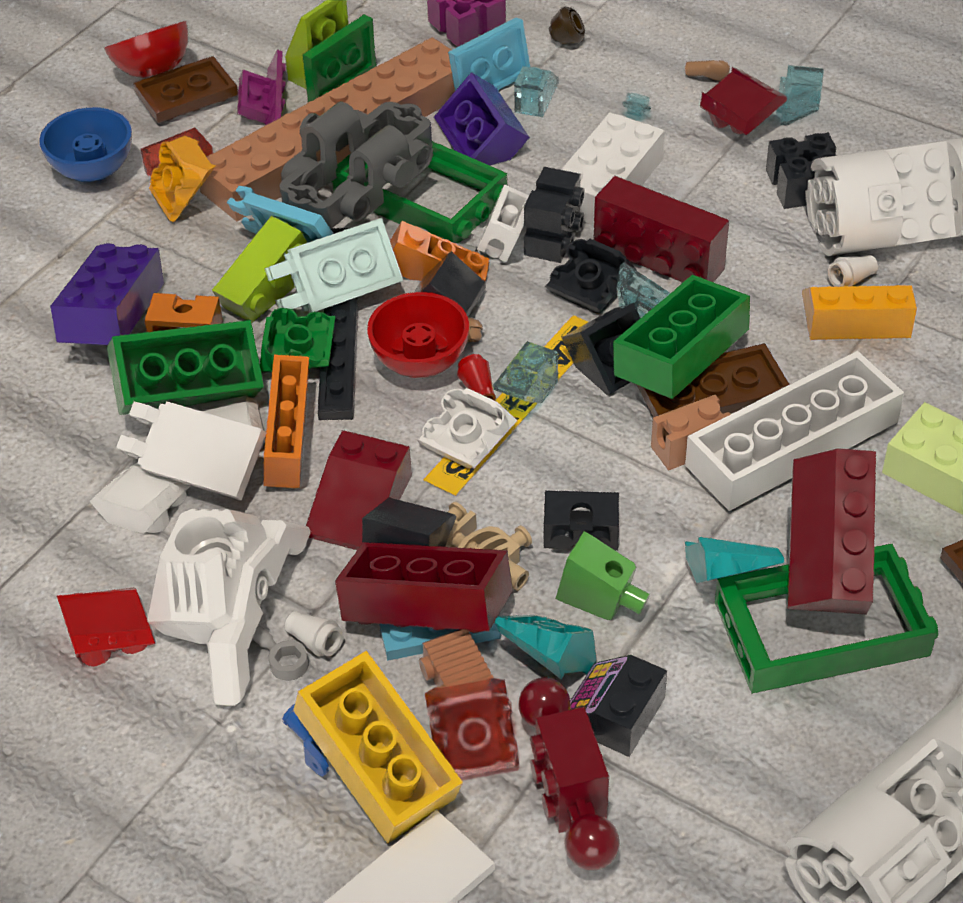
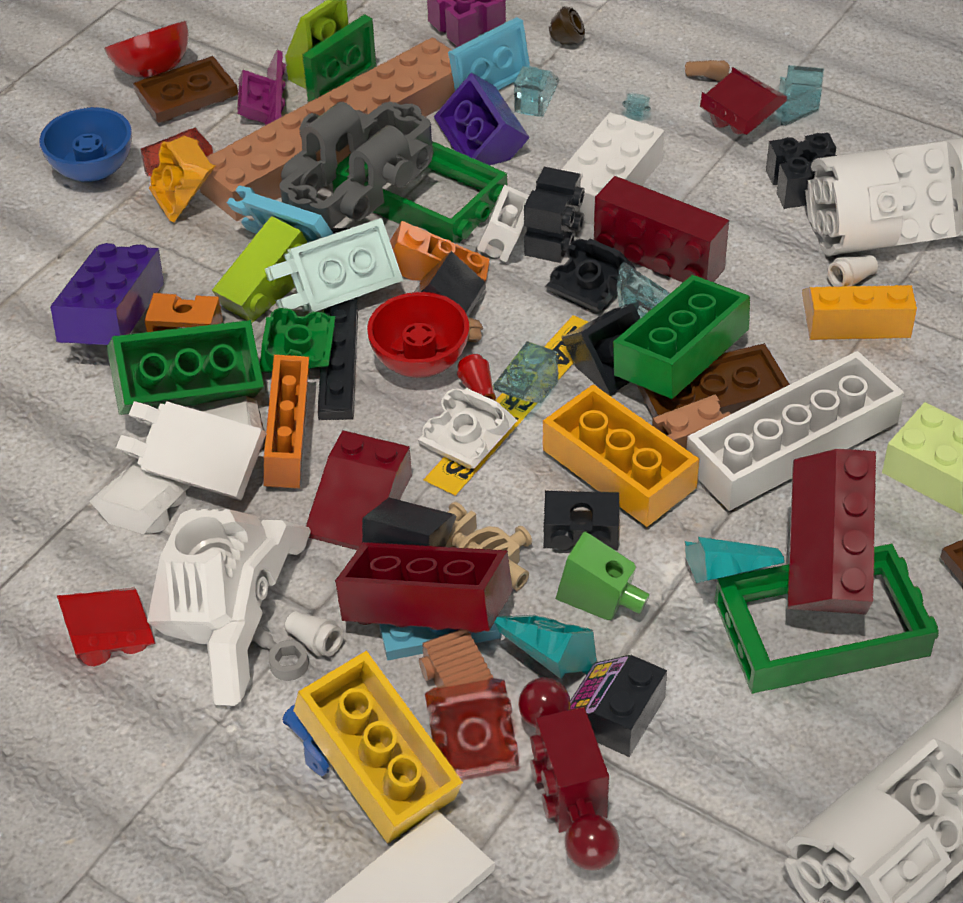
none -> light orange brick [543,384,699,527]

